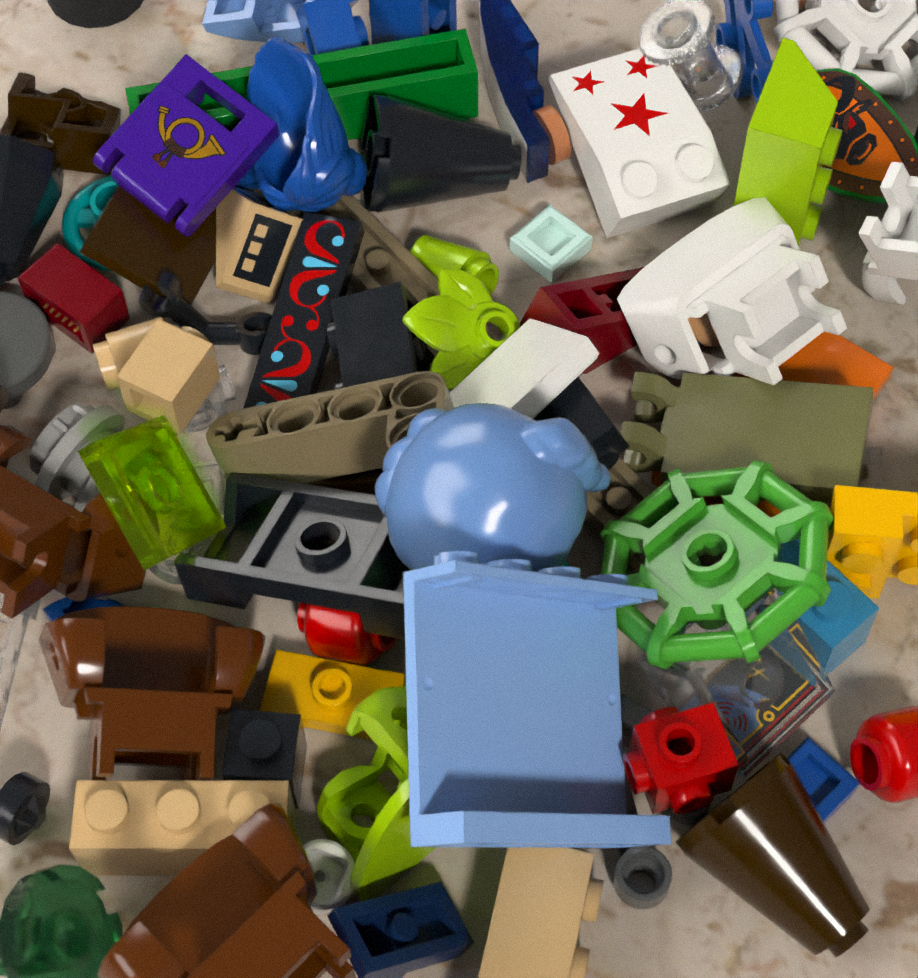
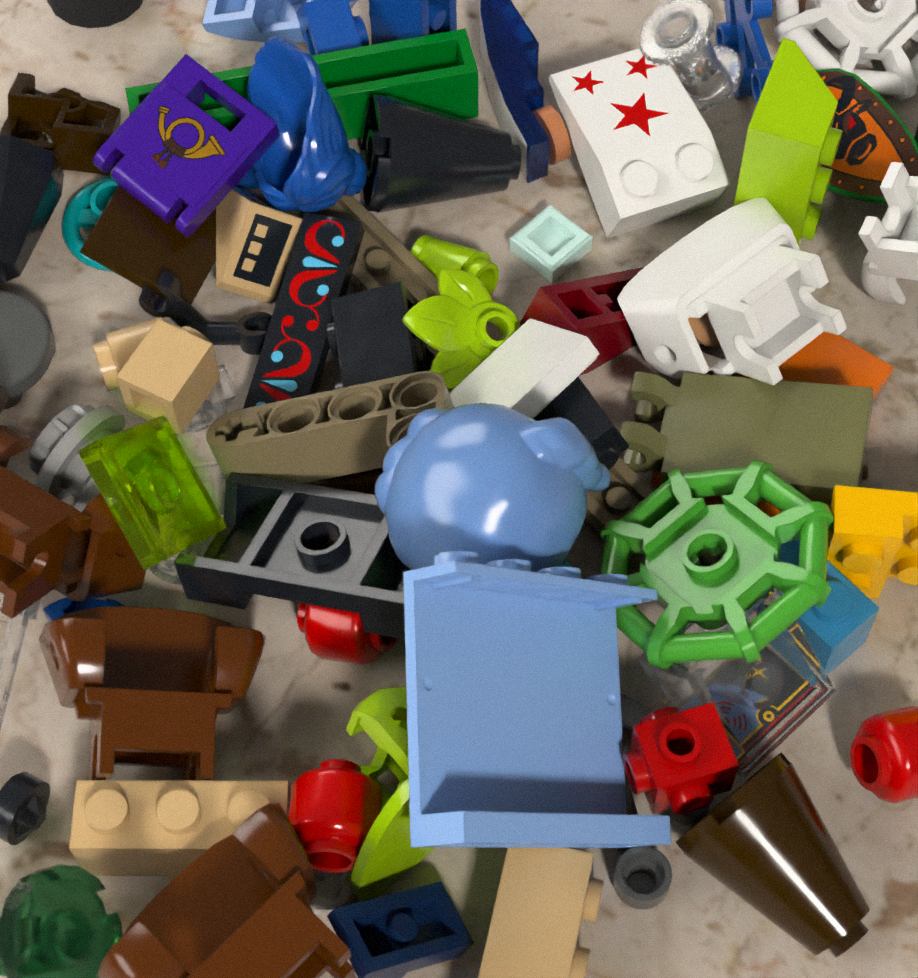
dark red piece [18,243,130,354] -> none
black brick [222,709,307,809] -> none
yellow plate [260,650,406,741] -> none
blue tile [787,737,859,824] -> none
none -> red head [288,759,383,872]

